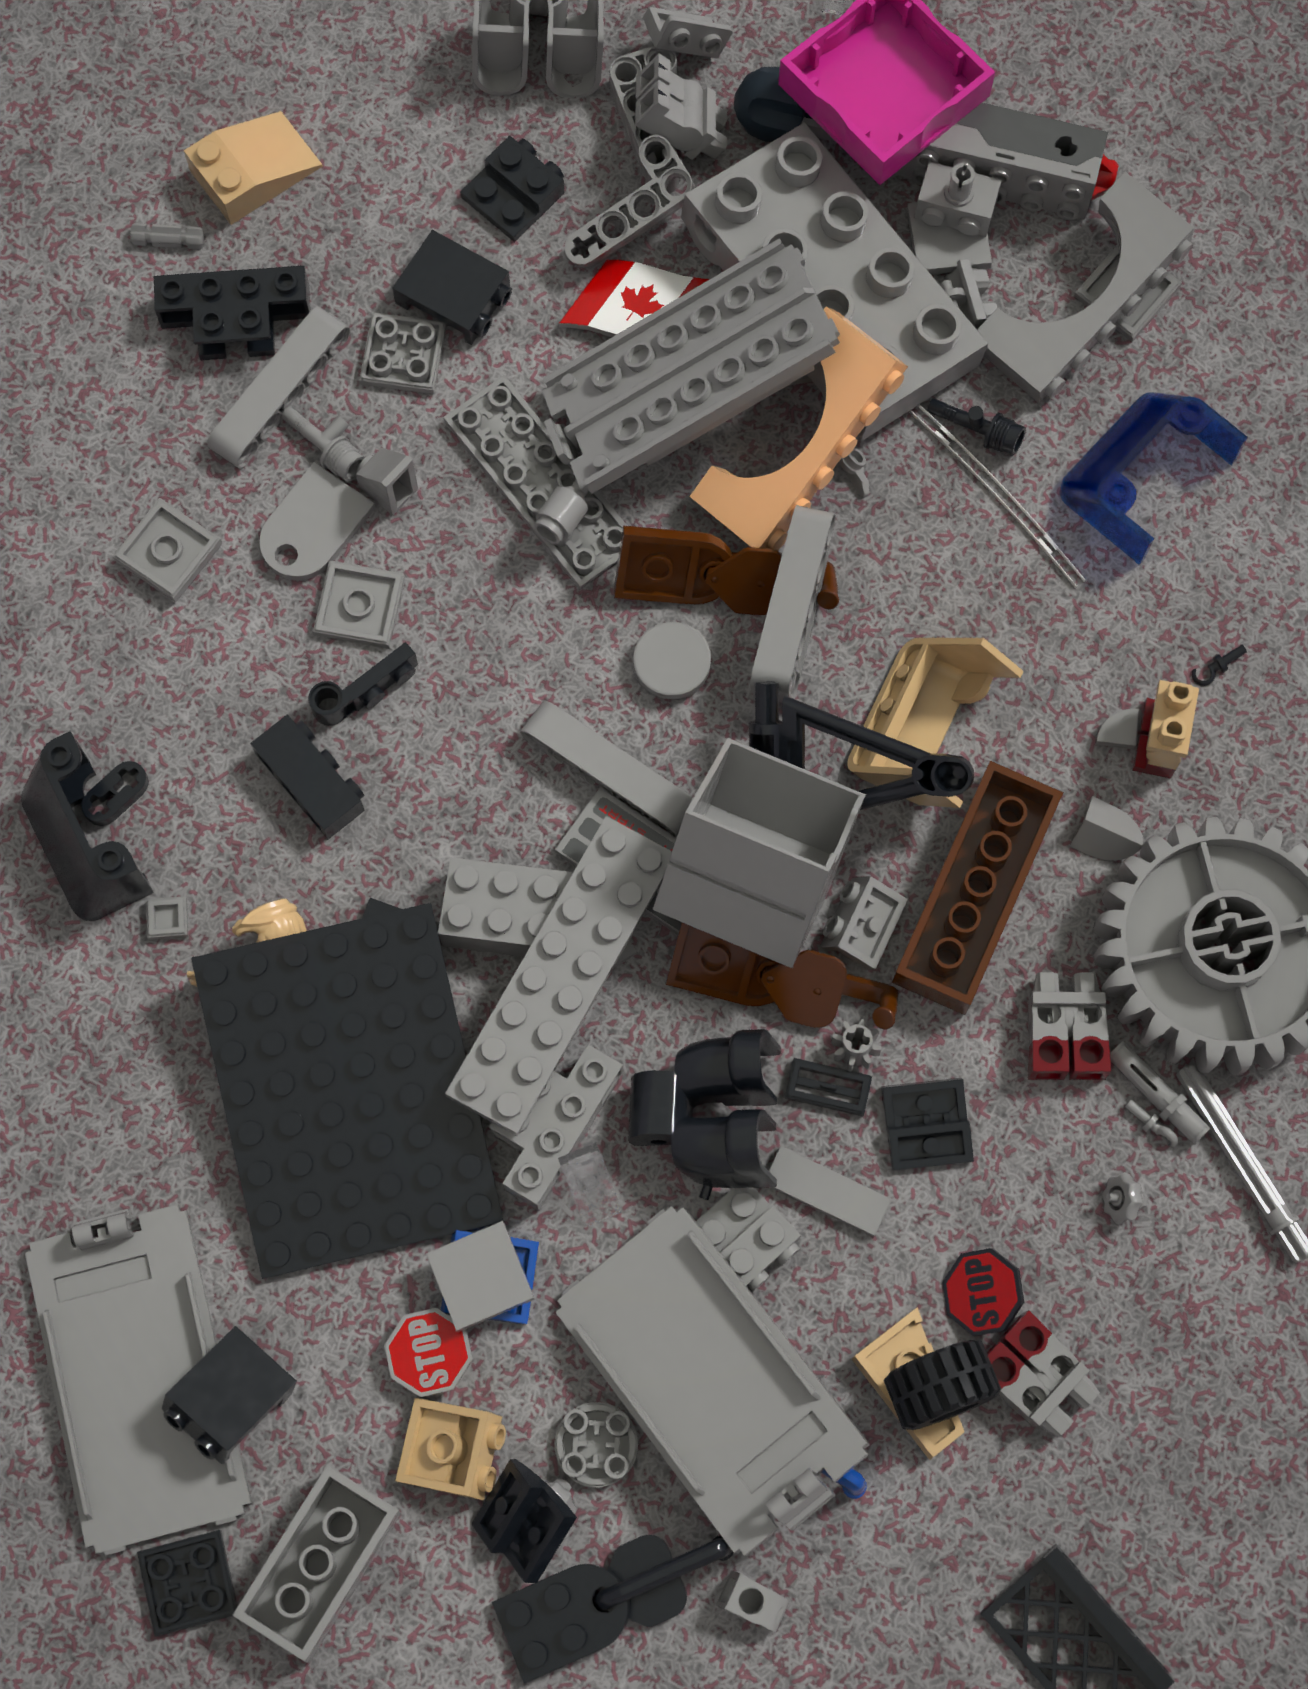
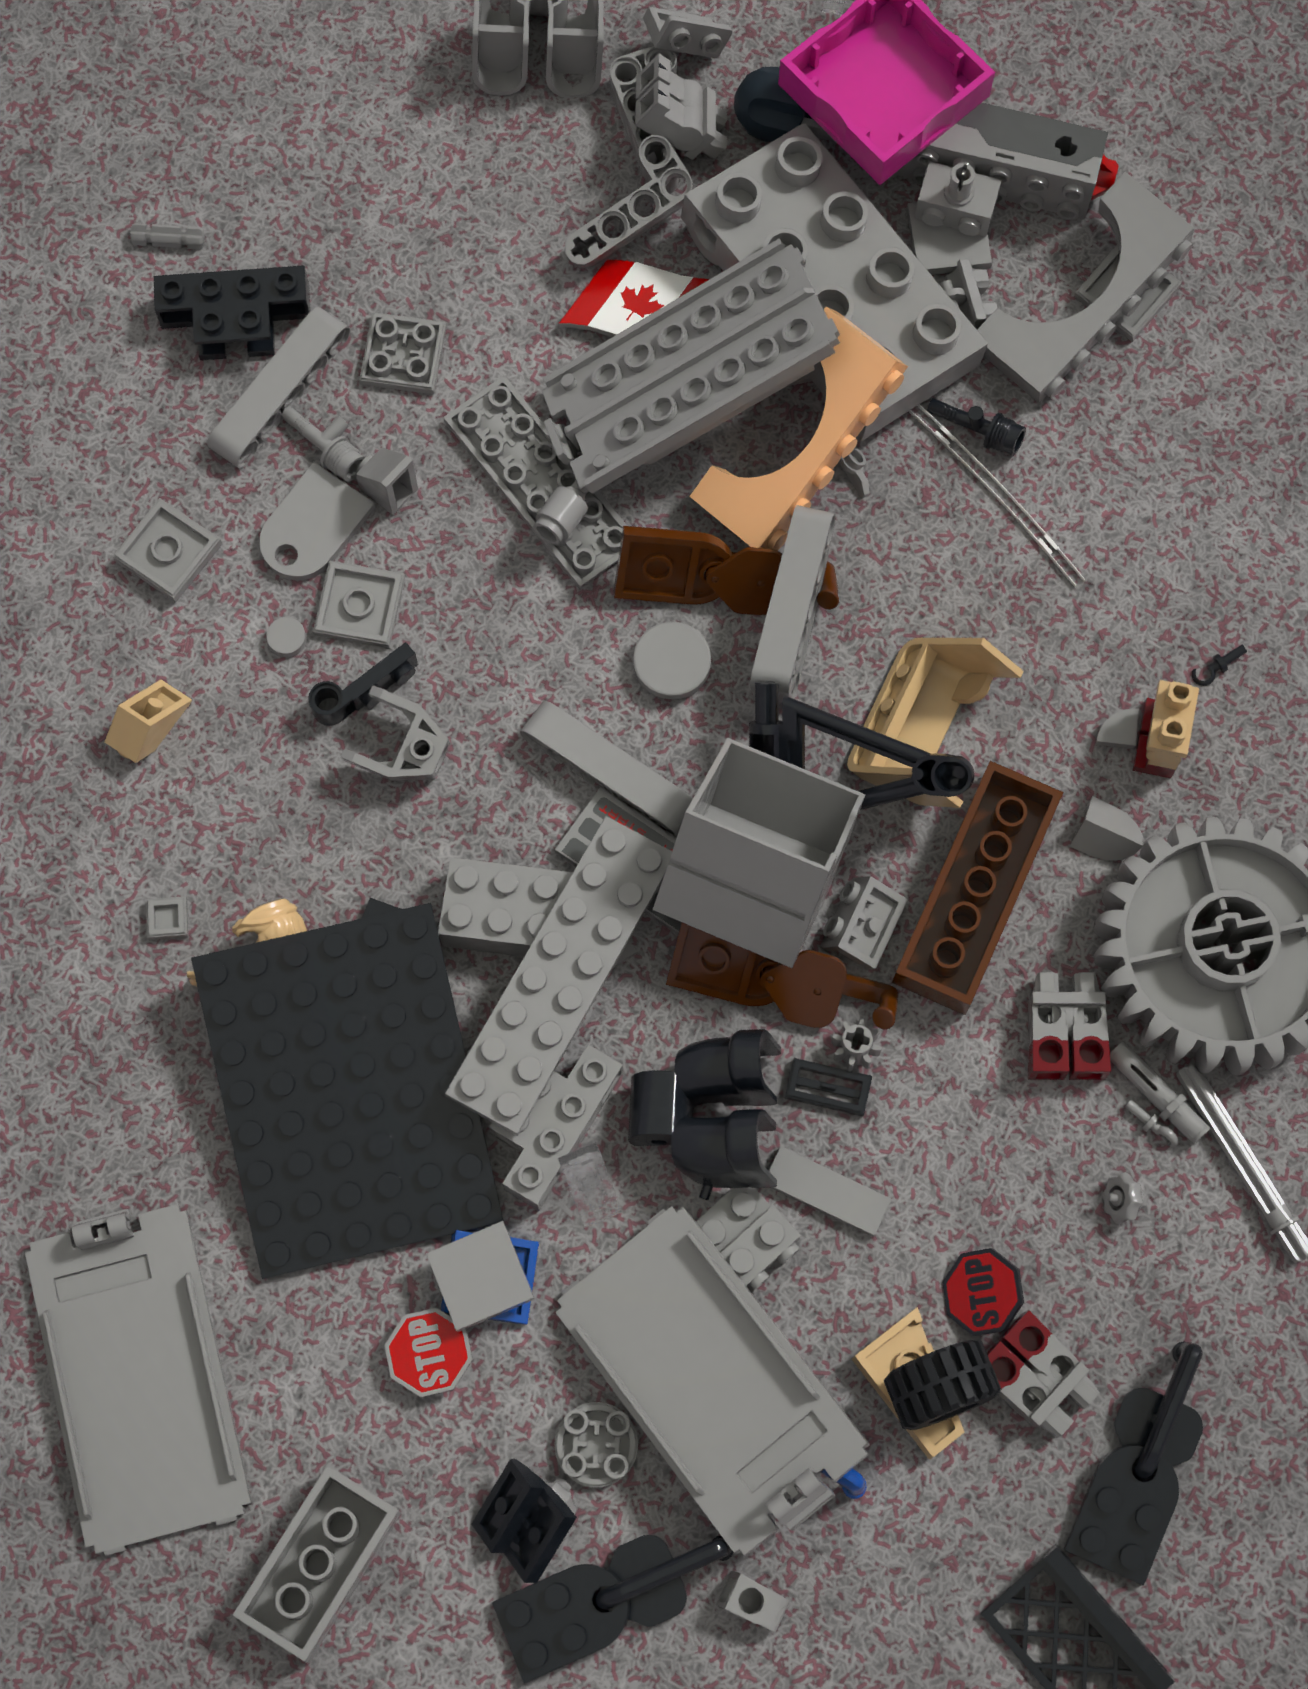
black windscreen [21,731,154,921] -> none
black beam [81,761,149,826] -> none
black tile [137,1530,238,1637] -> none
black panel [162,1326,297,1465] -> none
tan slope [184,111,323,225] -> none
black brick [250,714,365,840] -> none
black panel [392,230,512,345] -> none
tan plate [395,1398,506,1501] -> none
black plate [460,135,565,242] -> none
black slope [881,1078,974,1170] -> none
clear blue windscreen [1060,392,1248,565] -> none
none -> tan slope [105,680,192,763]
none -> light grey tile [266,617,307,658]
none -> light grey piece [341,685,451,781]
none -> black plate [1064,1341,1203,1586]

